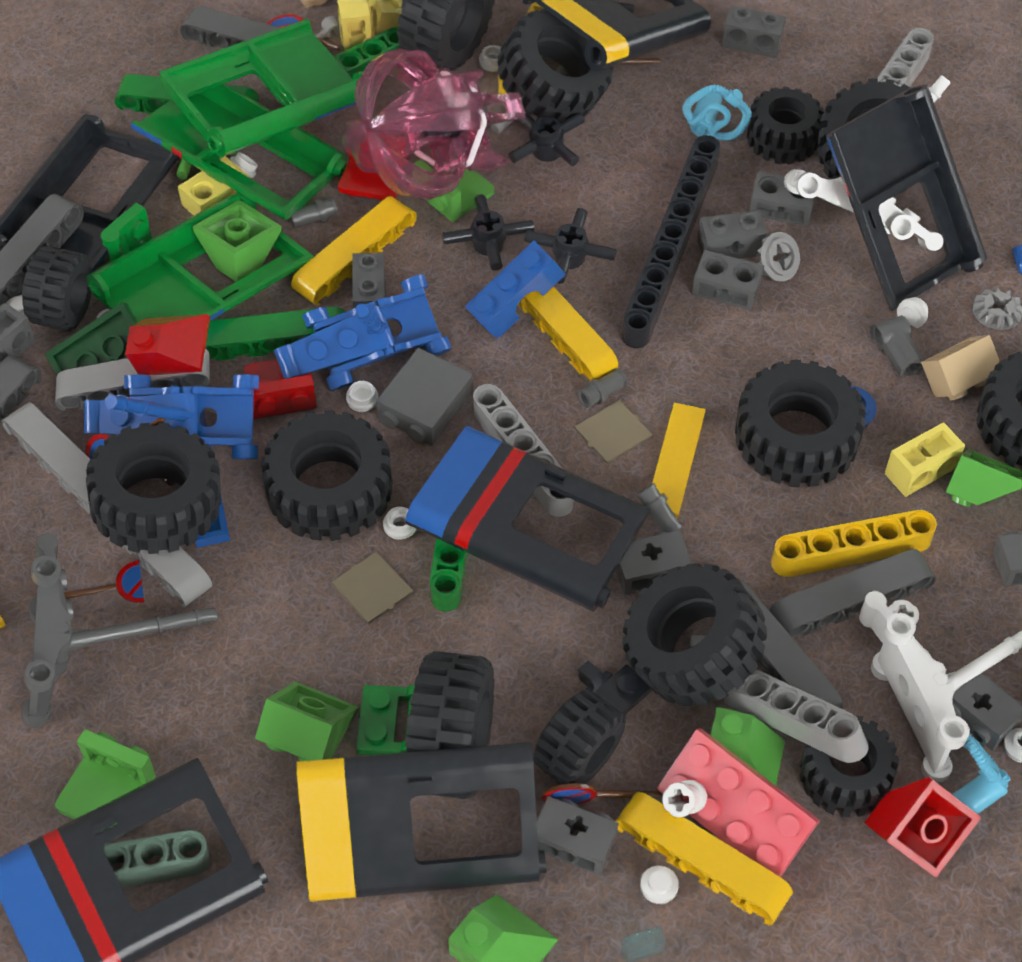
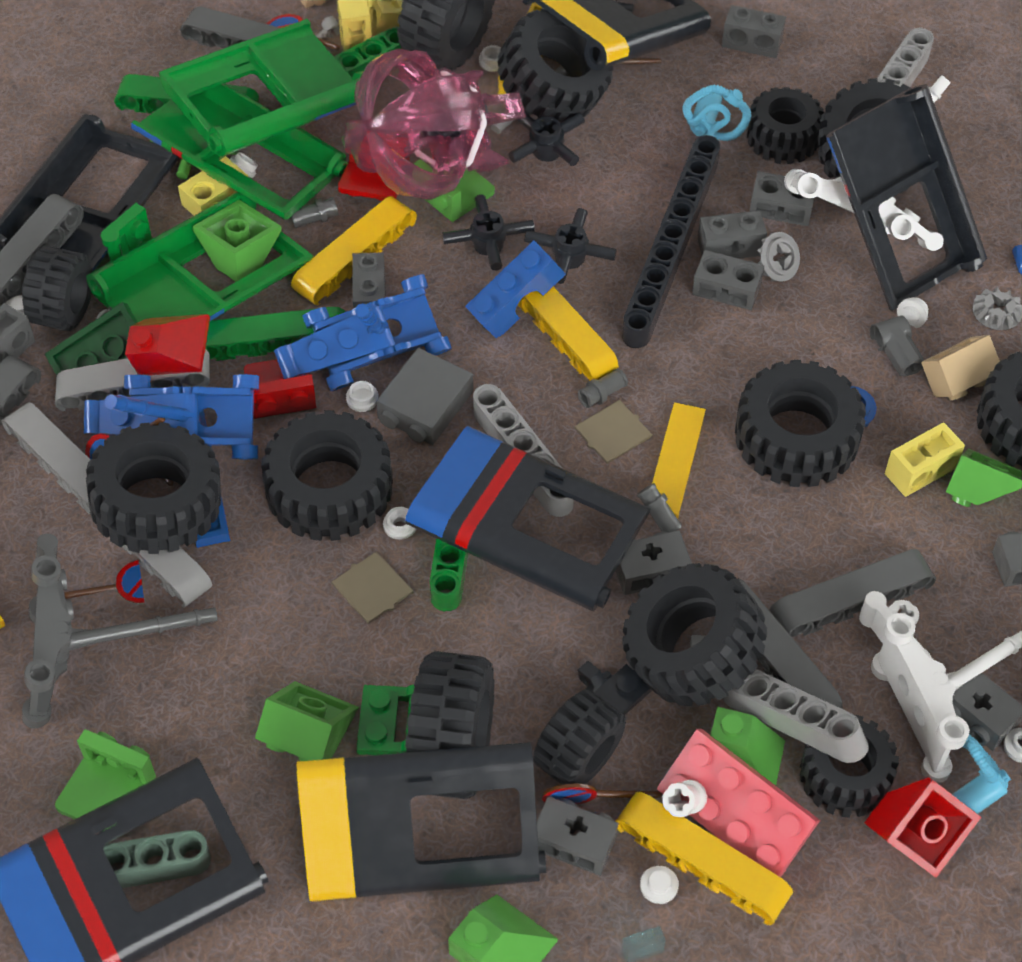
yellow beam [771,510,937,577] -> none

